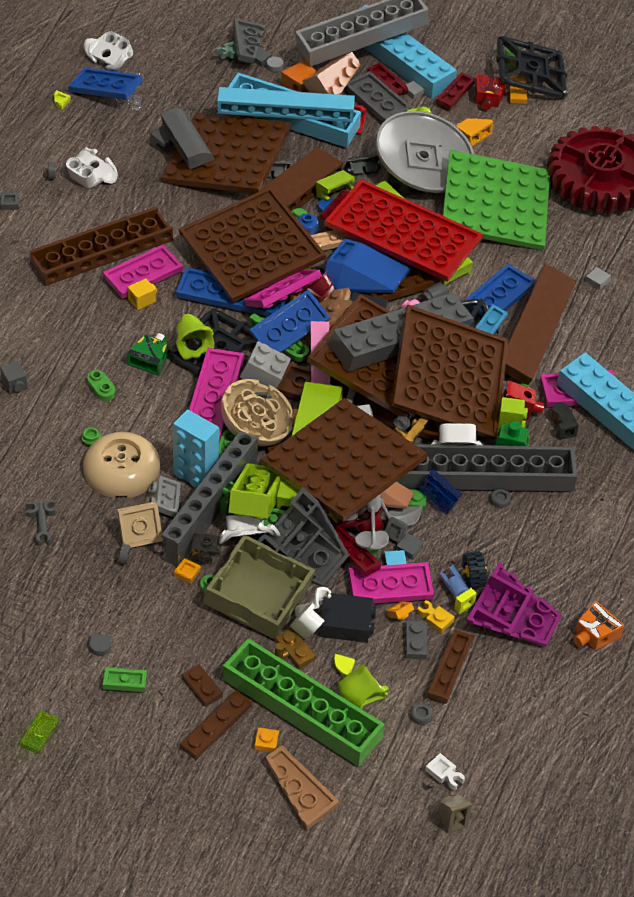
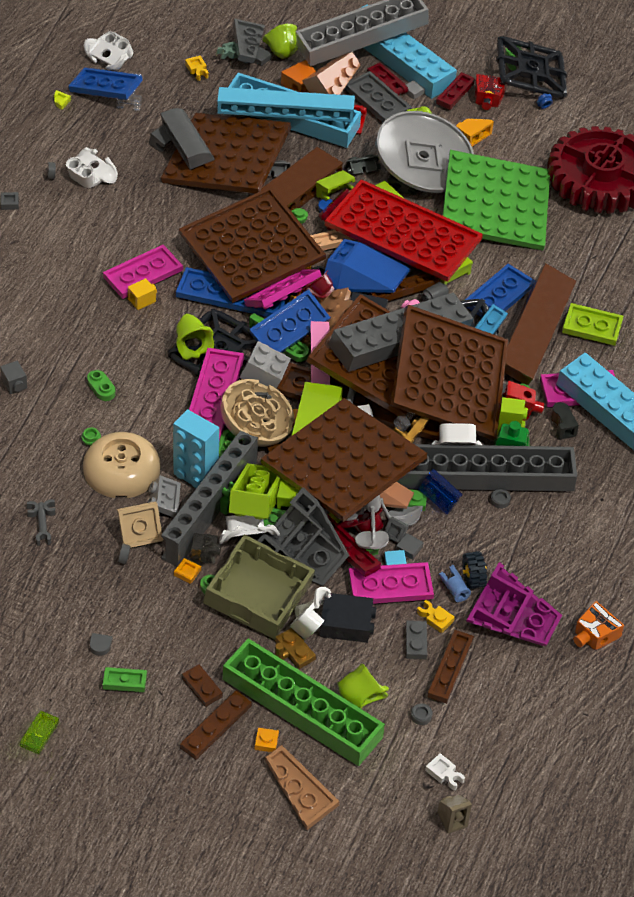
reddish brown tile [30,206,174,286] -> none
green torso [127,333,168,376] -> none
light grey tile [267,57,283,72] -> none
blue head [297,214,319,235] -> none
neon yellow tile [334,654,355,677] -> none
light orange plate [386,601,414,620] -> none
neon yellow tile [454,588,476,614] -> none
light orange tile [509,77,527,104] -> none
light grey tile [585,267,611,290] -> none
none -> yellow plate [185,56,208,81]
none -> lime piece [262,24,298,59]
none -> blue plate [537,94,553,109]
none -> lime plate [562,303,624,346]

